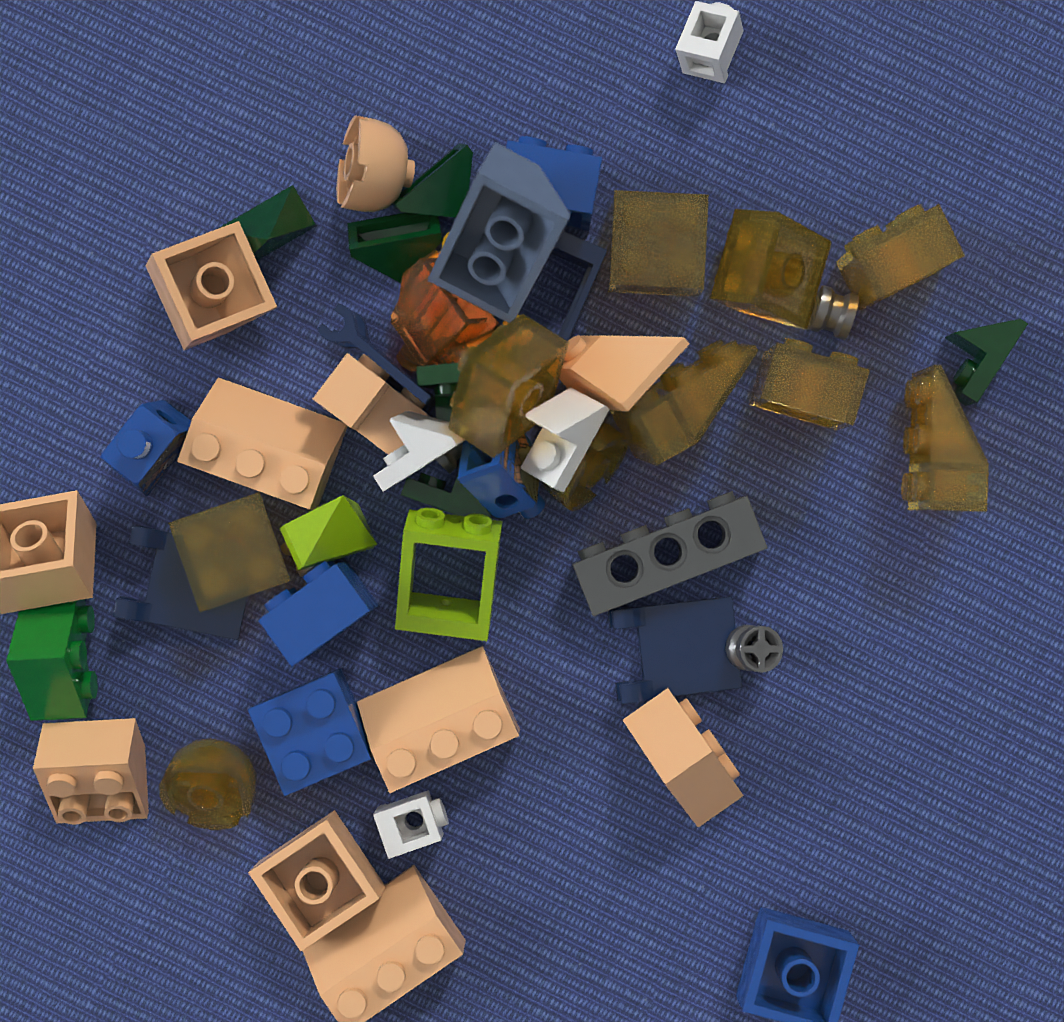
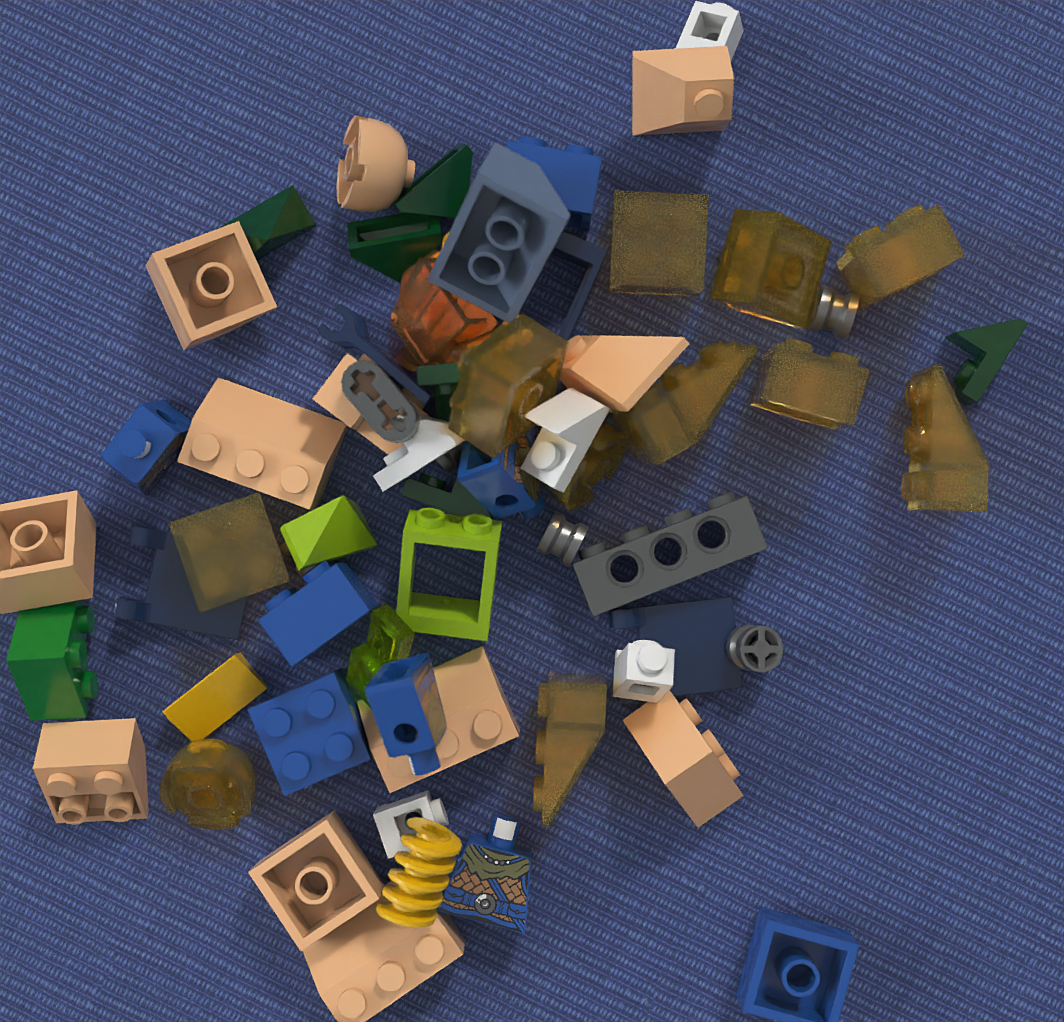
none -> yellow slope [162,652,268,745]
none -> dark grey beam [341,361,420,443]
none -> clear neon green slope [346,604,415,710]
none -> blue torso [365,652,447,775]
none -> yellow piece [376,817,462,928]
none -> torso [438,814,532,934]
none -> clear yellow slope [533,672,607,826]
none -> flat silver wheel [536,511,589,567]
none -> white brick [613,640,675,703]
none -> light nougat slope [632,46,734,136]

